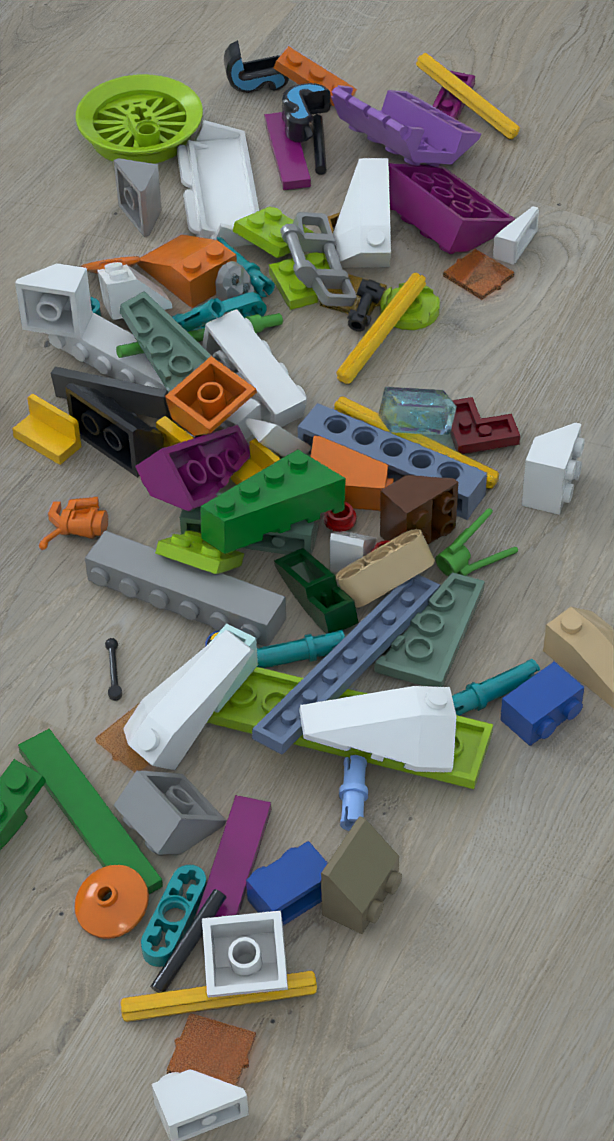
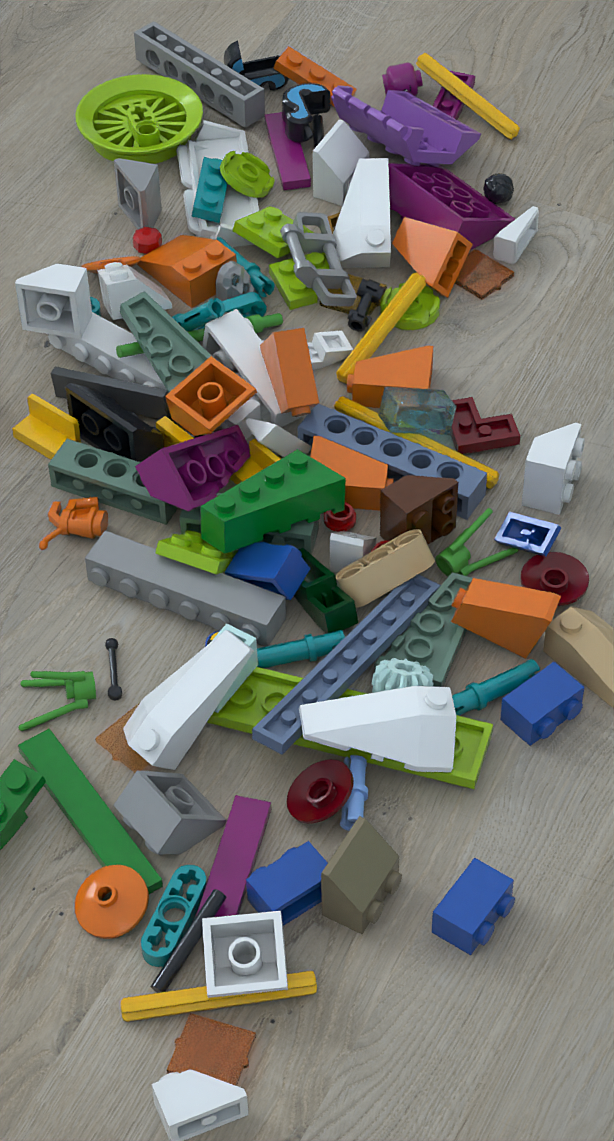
none -> bright green plant [18,671,96,731]
none -> sand green brick [48,439,178,525]
none -> red tile [133,227,162,254]
none -> light grey brick [134,21,265,128]
none -> teal plate [191,157,228,223]
none -> lime tile [220,151,275,198]
none -> blue piece [224,542,310,601]
none -> orange slope [260,328,319,417]
none -> dark red dish [287,759,354,824]
none -> white slope [307,331,353,370]
none -> white slope [313,119,369,206]
none -> orange slope [347,346,434,412]
none -> light aqua gear [372,658,434,693]
none -> magenta head [382,62,423,96]
none -> orange slope [392,217,473,298]
none -> blue piece [432,858,515,955]
none -> orange slope [451,578,561,659]
none -> black piece [483,173,514,204]
none -> blue slope [494,512,561,557]
none -> dark red dish [520,552,589,606]

